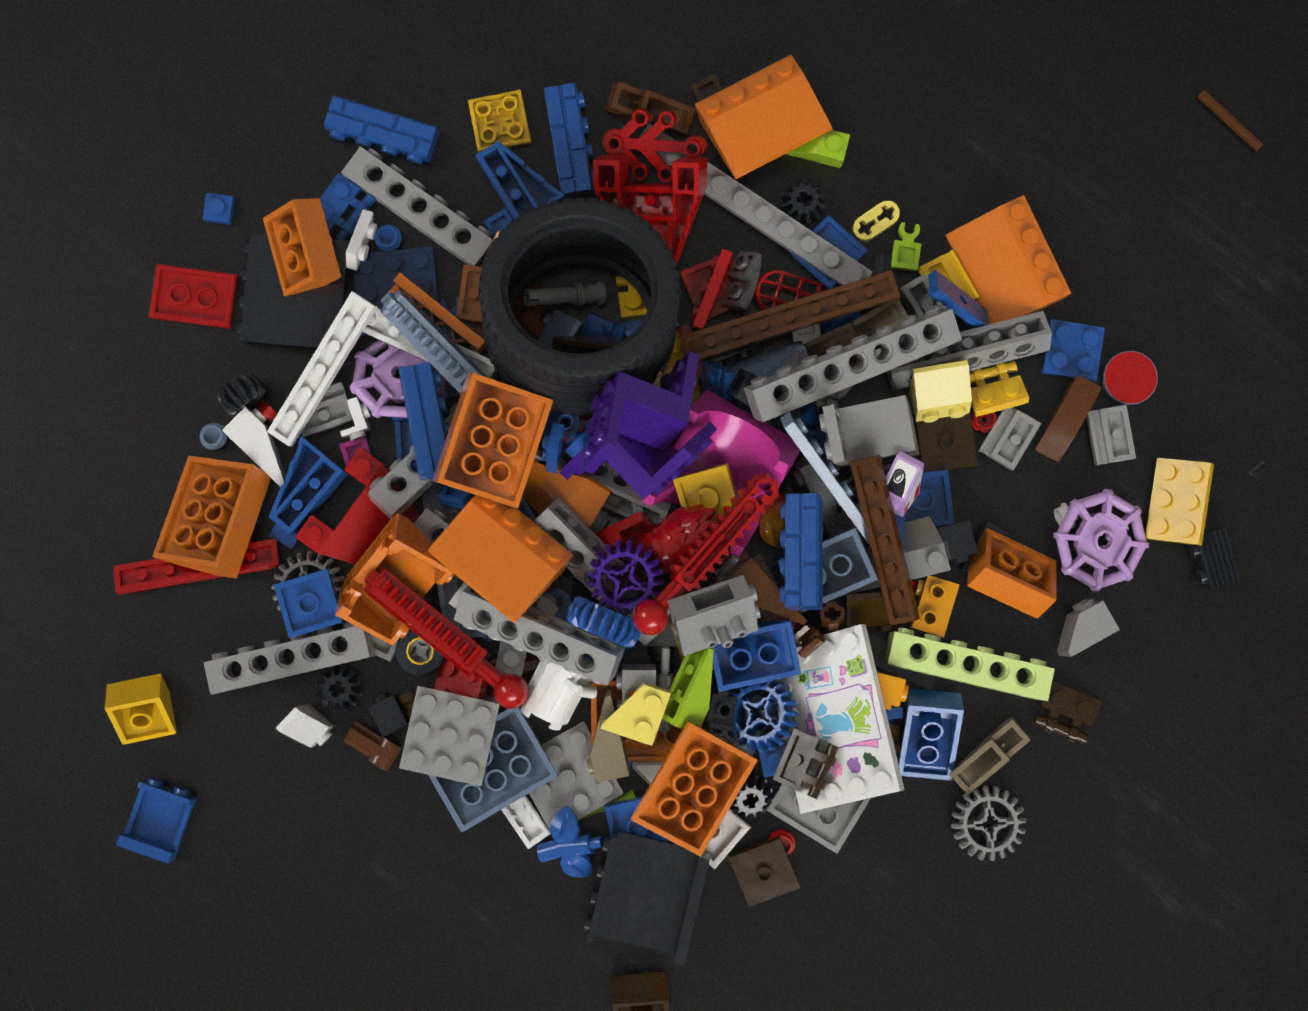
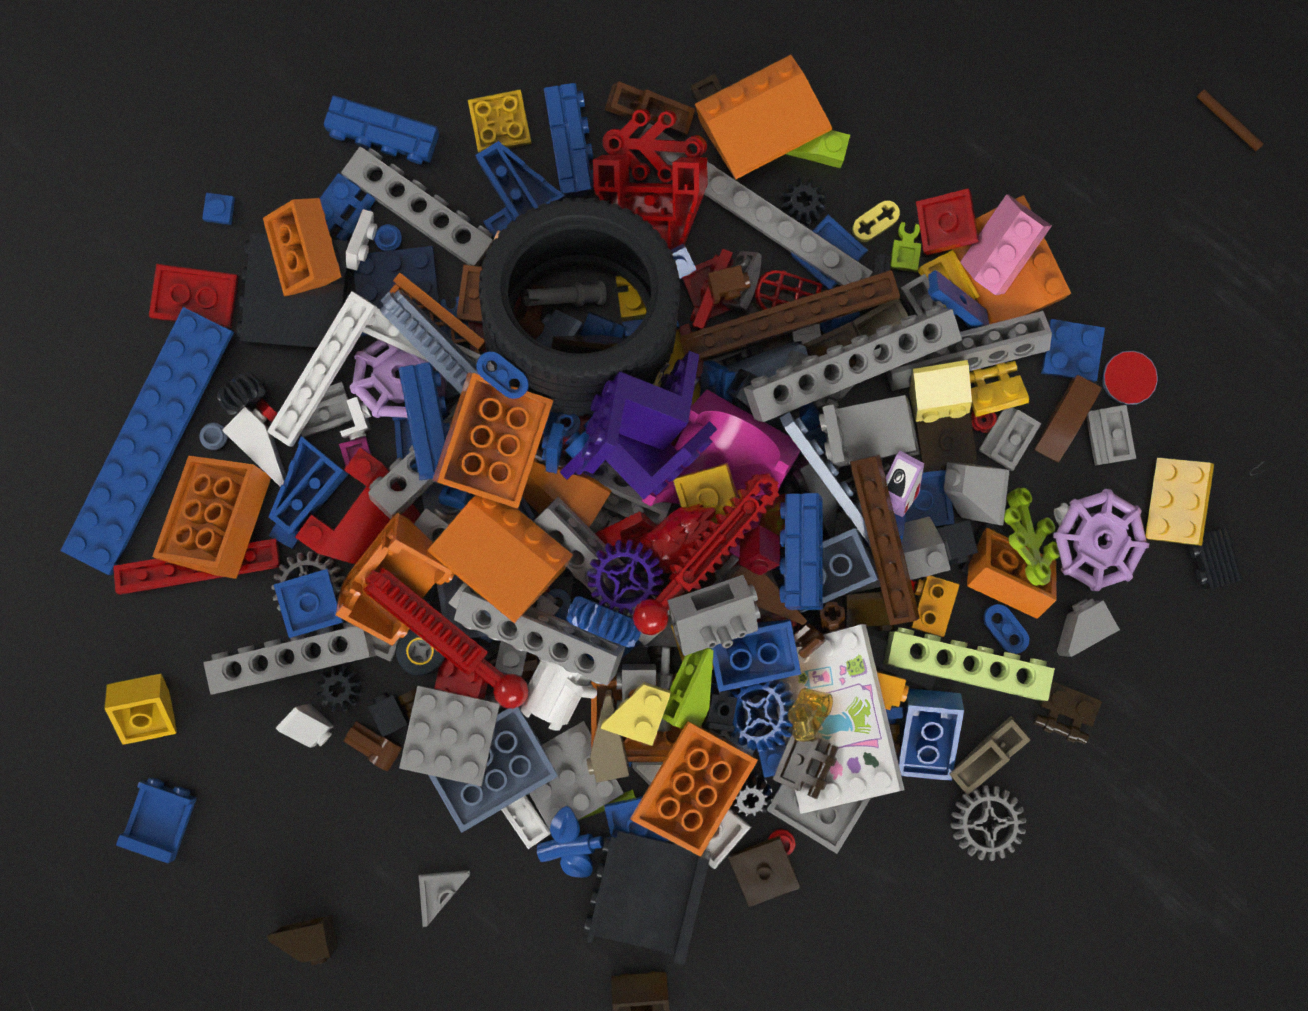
none -> blue plate [60,307,234,575]
none -> dark brown slope [267,915,338,965]
none -> light grey tile [419,870,471,927]
none -> blue plate [476,352,529,399]
none -> plate [671,244,697,278]
none -> reddish brown brick [707,265,751,304]
none -> dark red brick [739,525,780,576]
none -> clear yellow piece [788,688,833,742]
none -> red plate [916,188,979,255]
none -> light grey slope [944,462,1010,525]
none -> bright pink slope [960,194,1052,295]
none -> blue plate [983,604,1029,654]
none -> lime plant [1004,488,1060,586]

